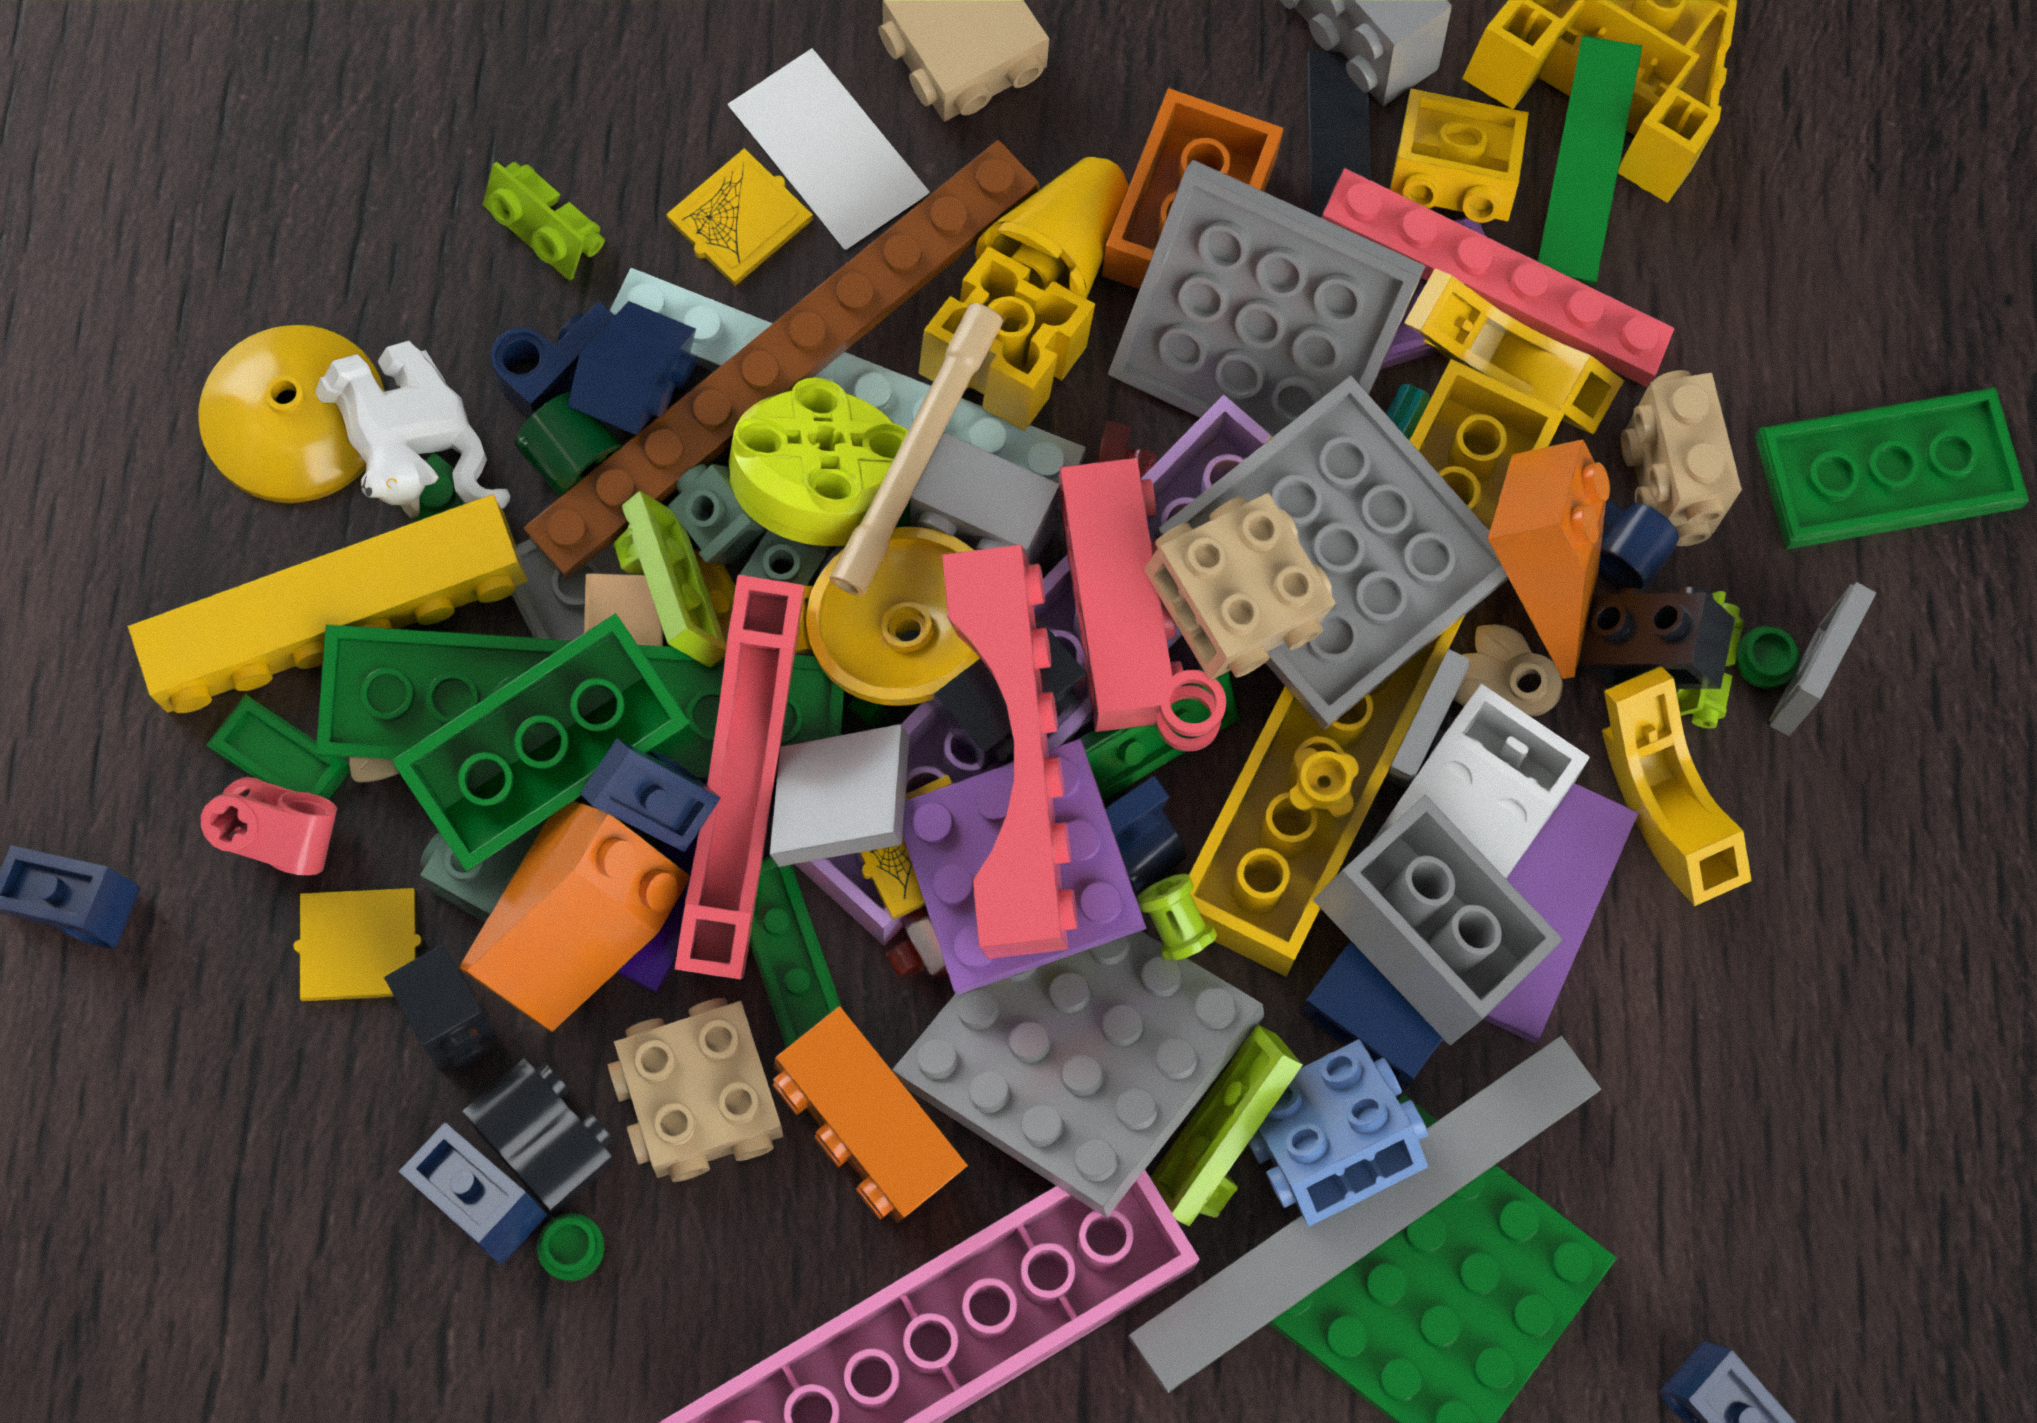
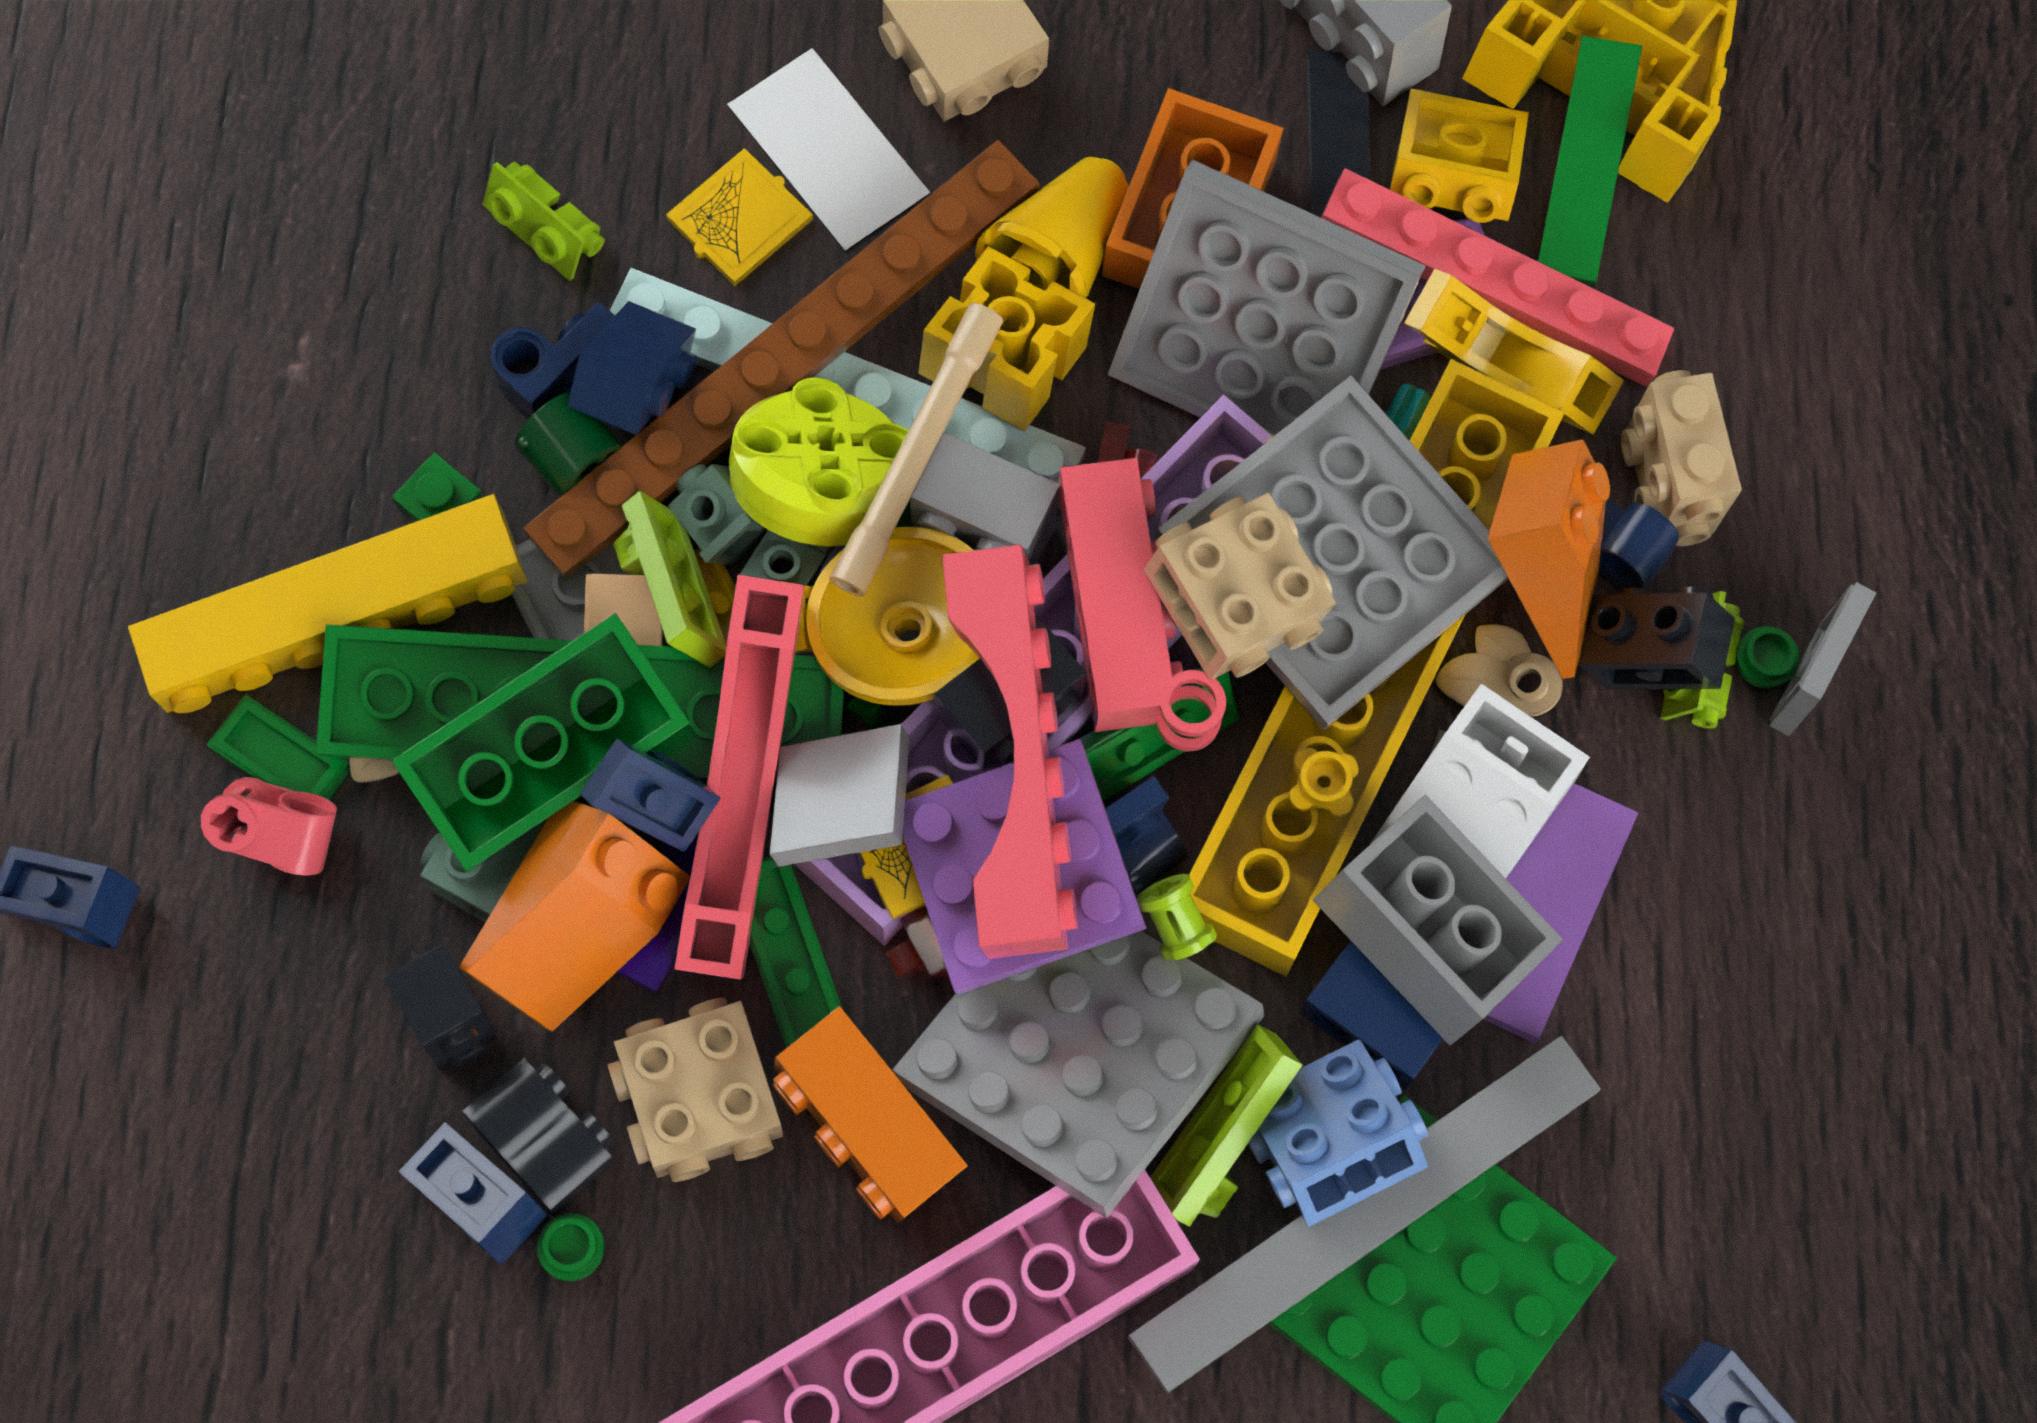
yellow dish [198,325,385,503] -> none
yellow piece [293,888,423,1001] -> none
white animal [315,341,510,519] -> none
light grey tile [1386,649,1470,789] -> none
yellow arch [1602,666,1752,906] -> none
green tile [1755,388,2029,550] -> none

